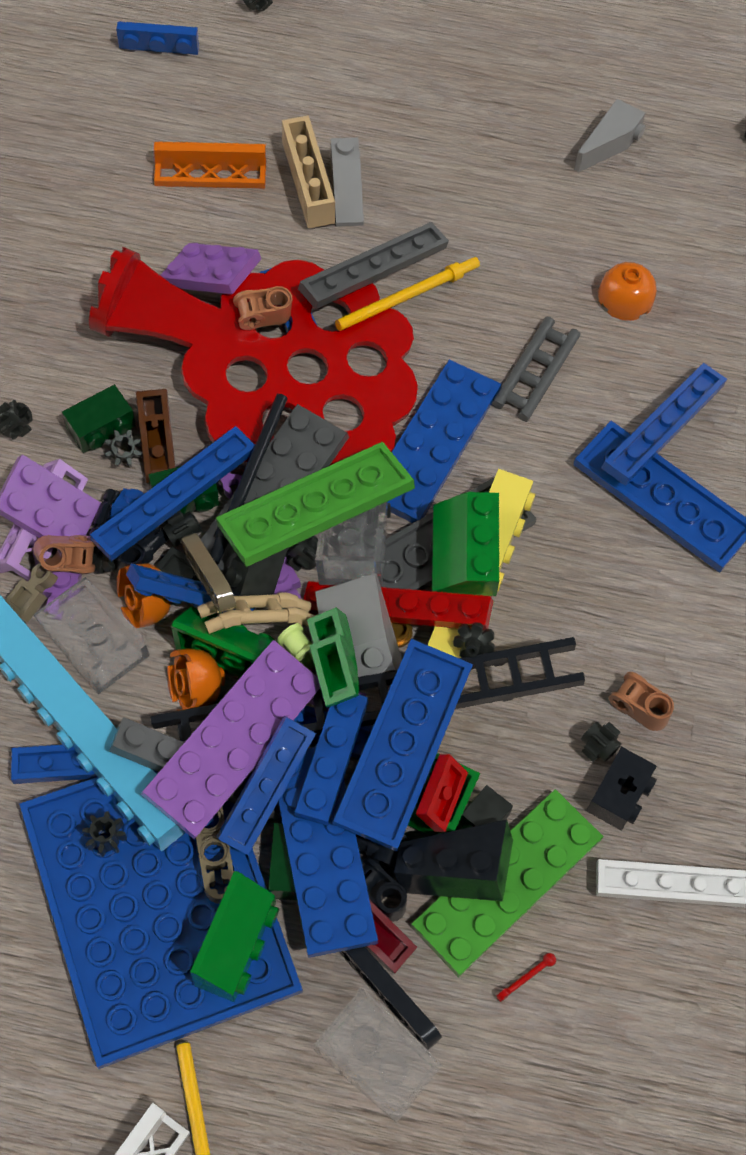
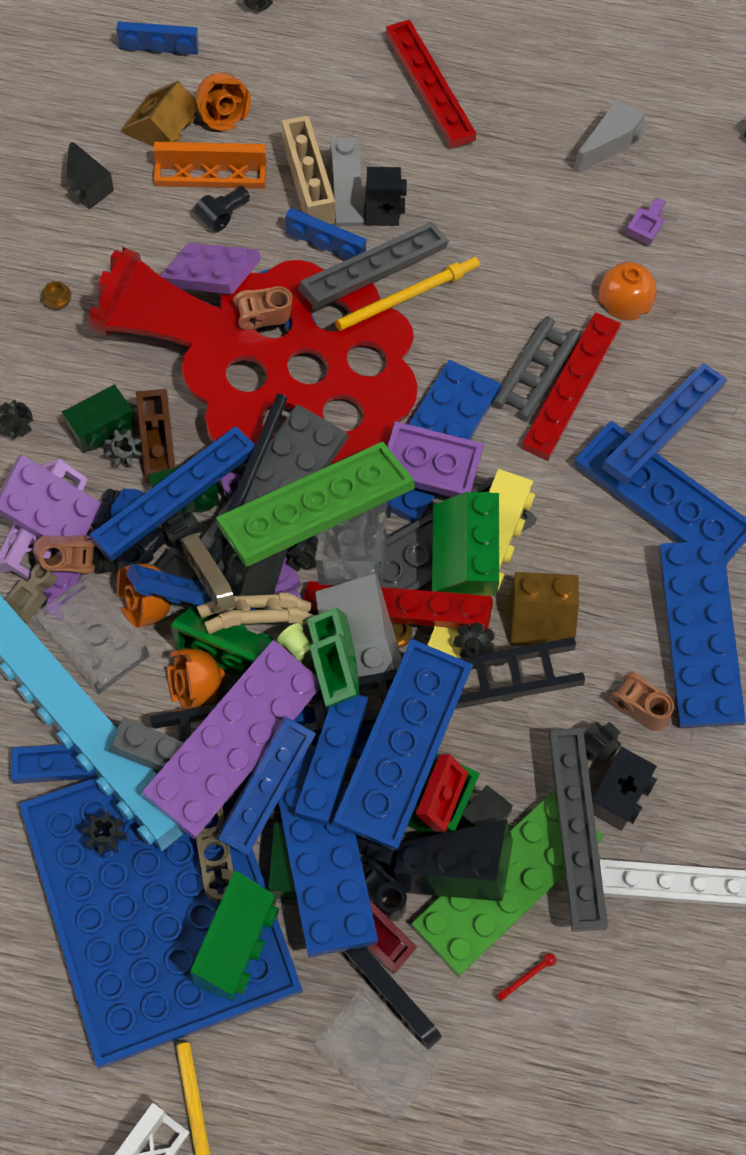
none -> pearl gold plate [42,281,71,309]
none -> pearl dark grey slope [67,142,114,210]
none -> pearl gold slope [121,80,197,147]
none -> black pin [194,185,250,232]
none -> orange cylinder [195,72,251,131]
none -> blue plate [285,207,367,260]
none -> black brick [365,167,407,226]
none -> red plate [386,19,477,149]
none -> medium lavender plate [388,421,484,497]
none -> pearl gold slope [511,572,579,646]
none -> red plate [521,312,621,461]
none -> dark grey plate [548,728,608,932]
none -> medium lavender plate [625,197,666,246]
none -> blue plate [659,540,746,728]

